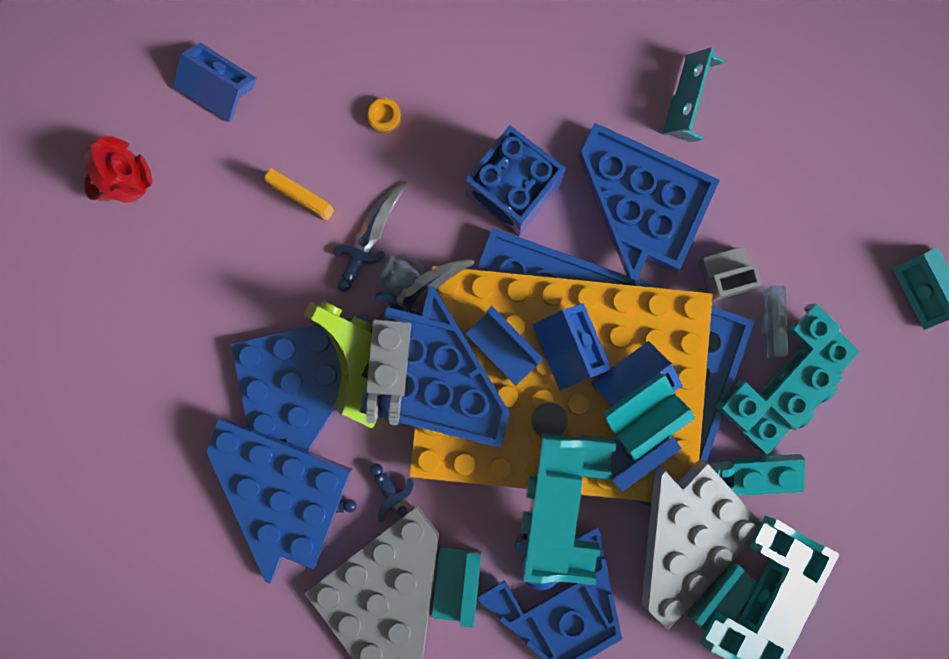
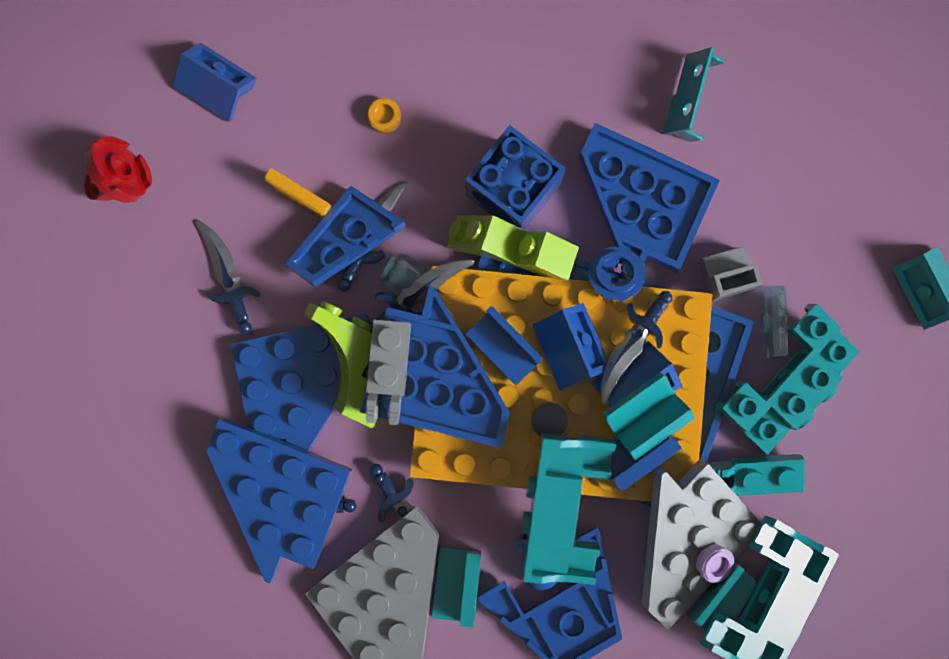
none -> piece [194,219,260,334]
none -> blue wing [285,185,406,287]
none -> lime arch [447,215,579,280]
none -> blue gear [588,247,646,303]
none -> piece [601,291,673,405]
none -> lavender tile [696,544,734,583]

